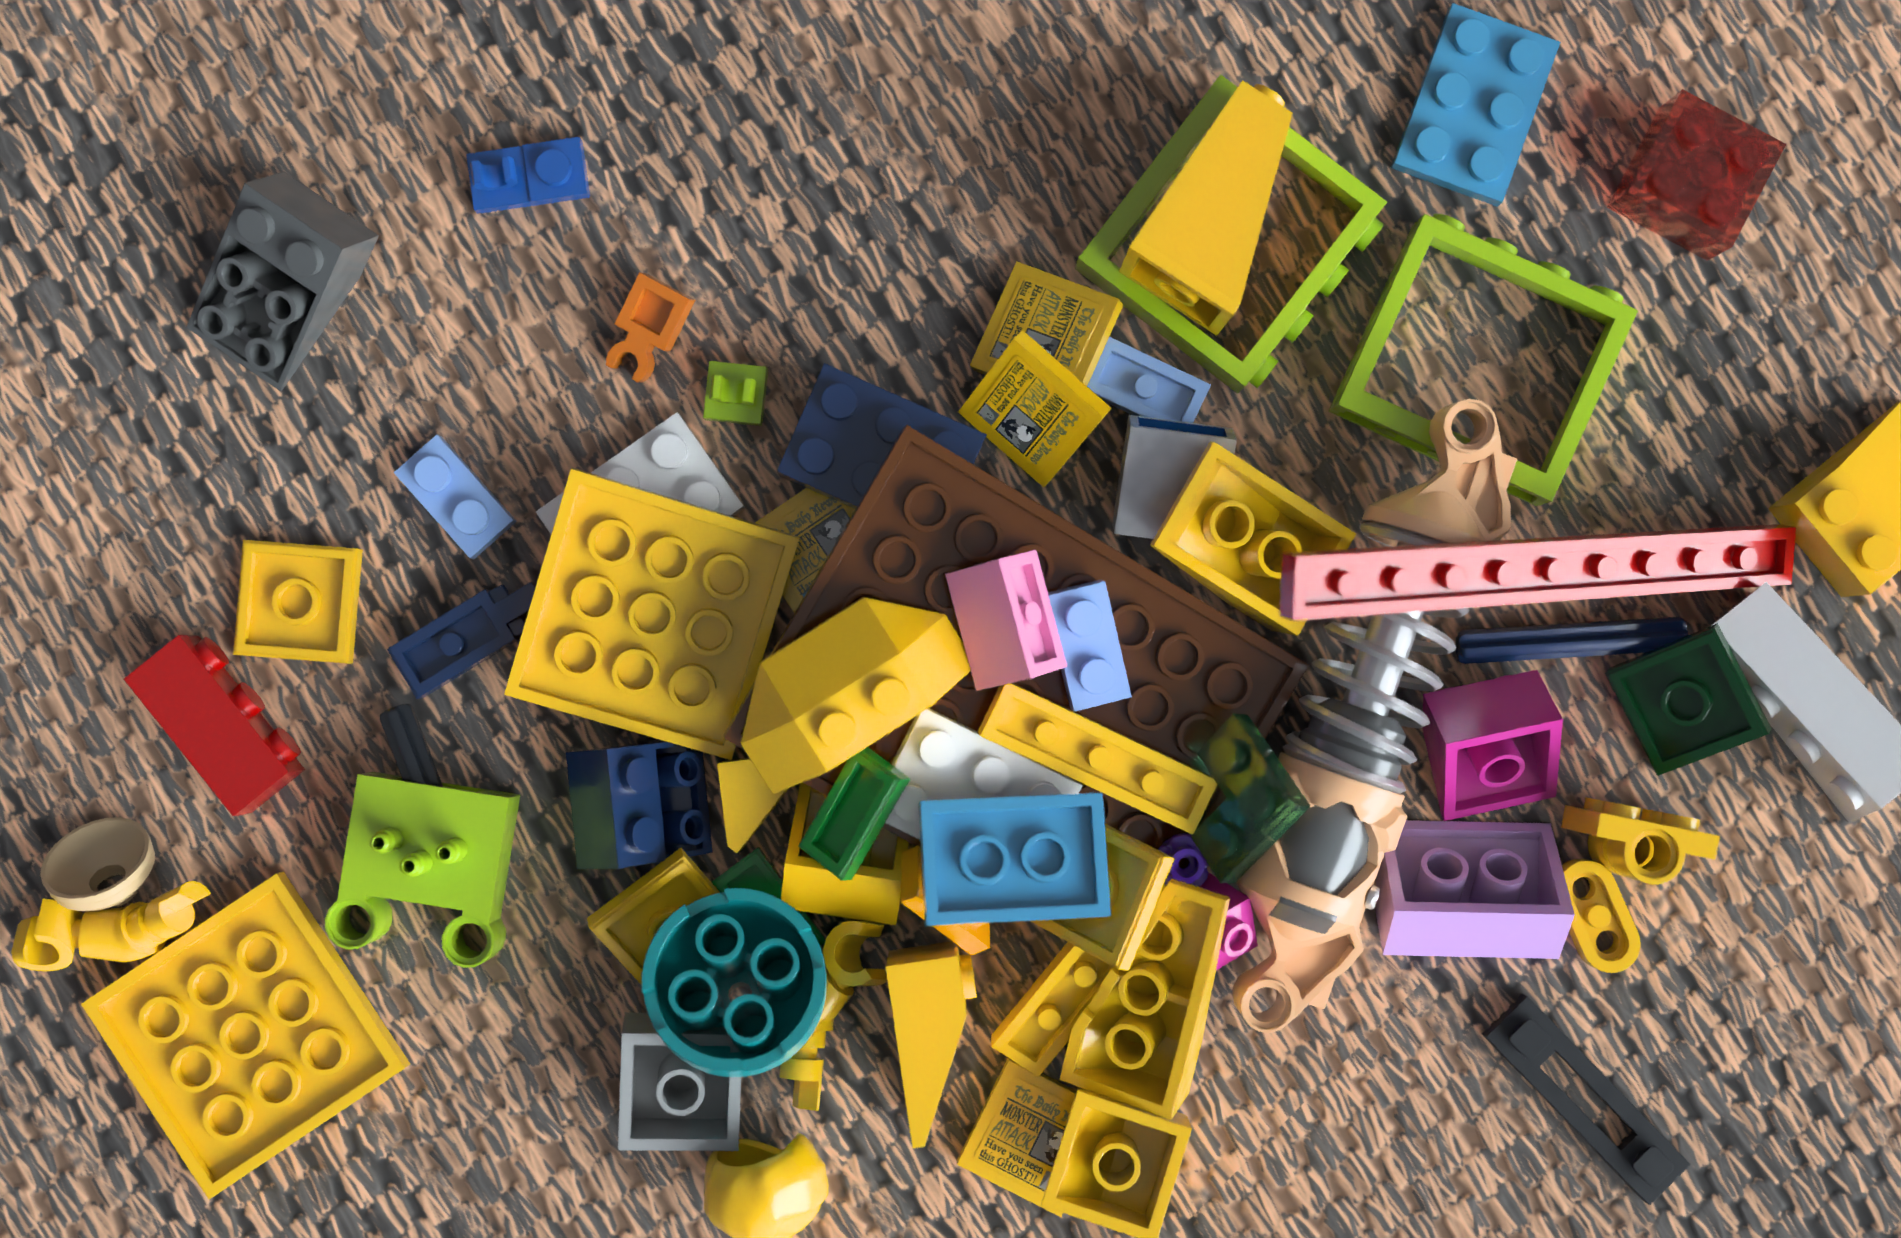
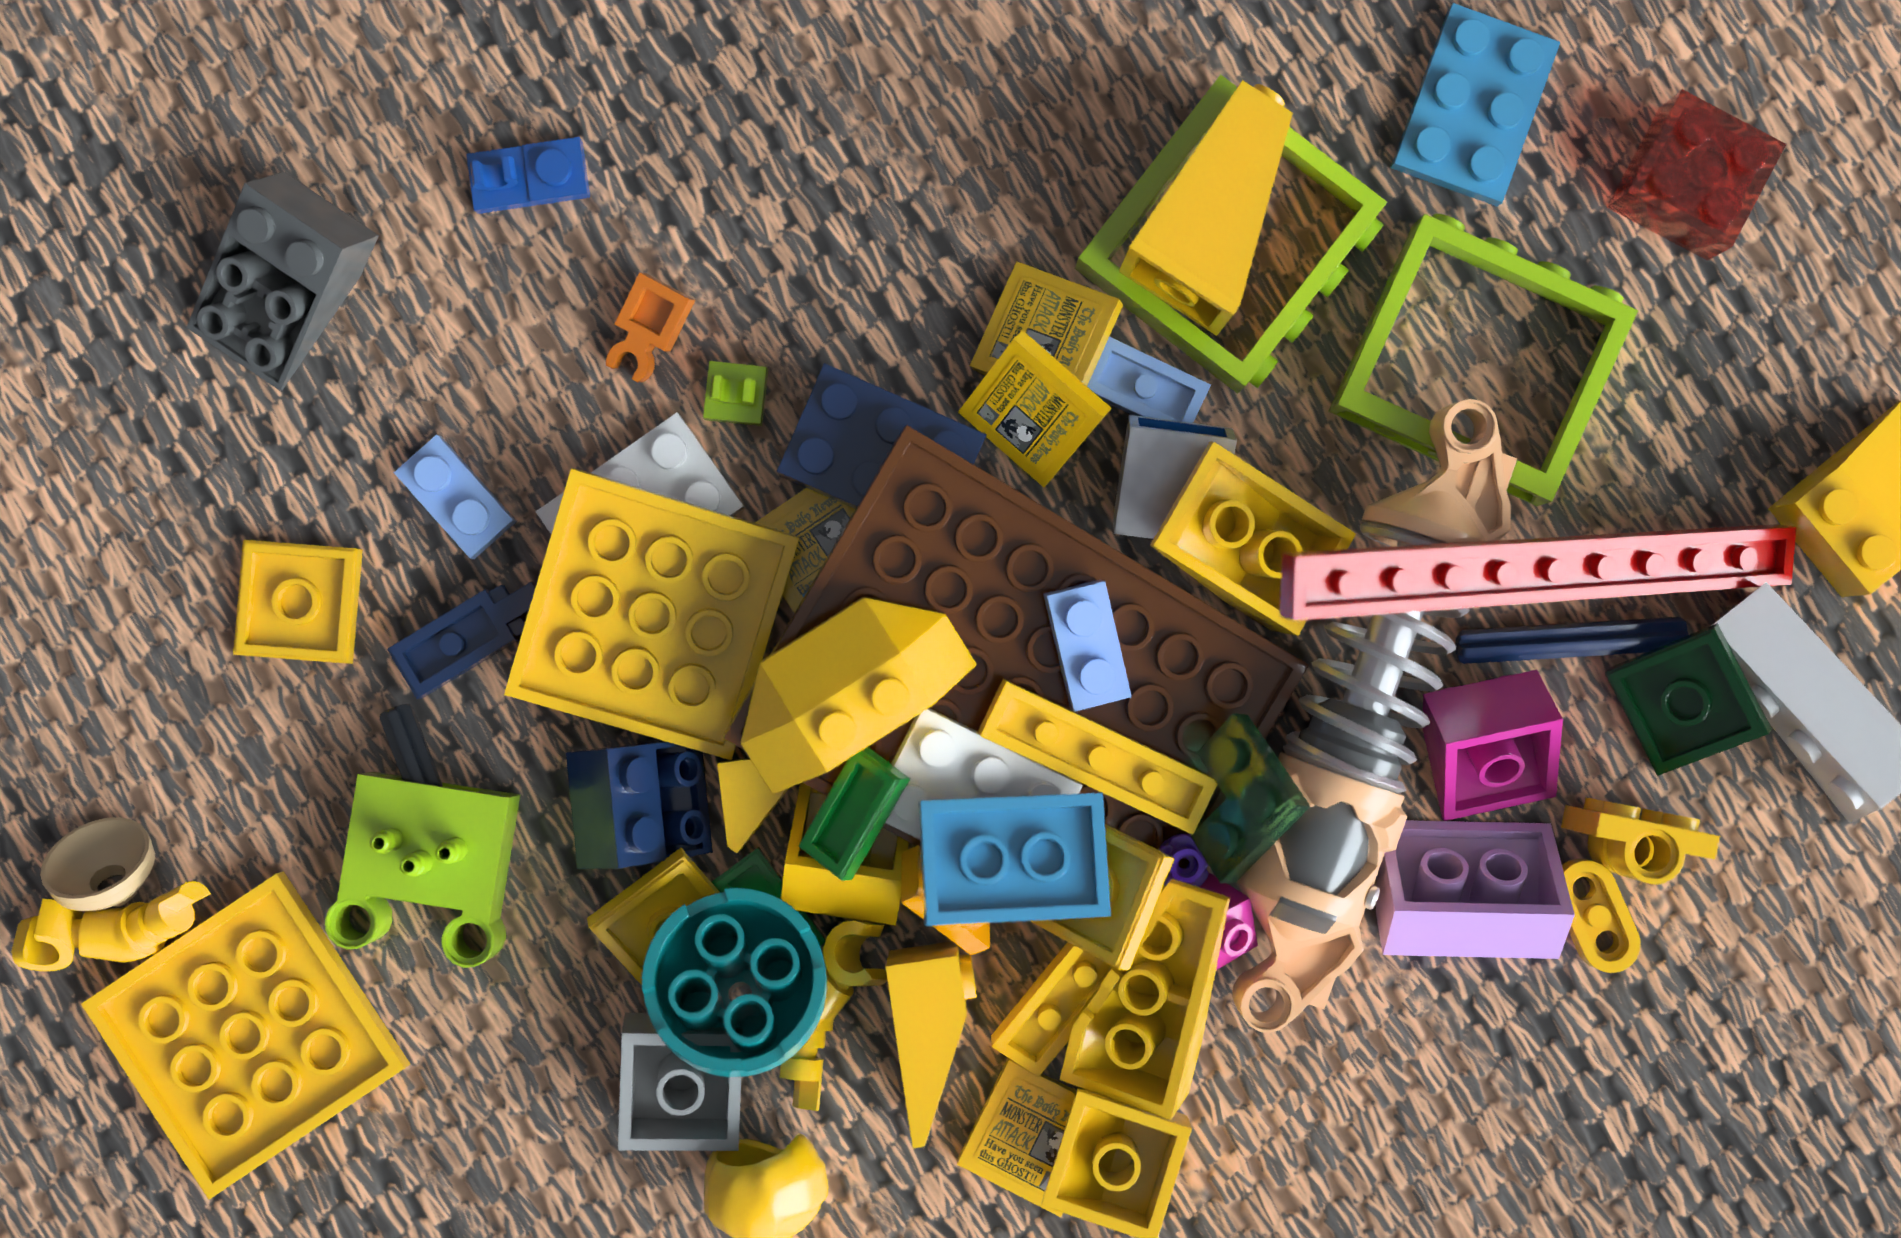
red brick [124,635,306,817] -> none
bright pink panel [945,550,1067,691] -> none
black container [1481,993,1691,1205] -> none

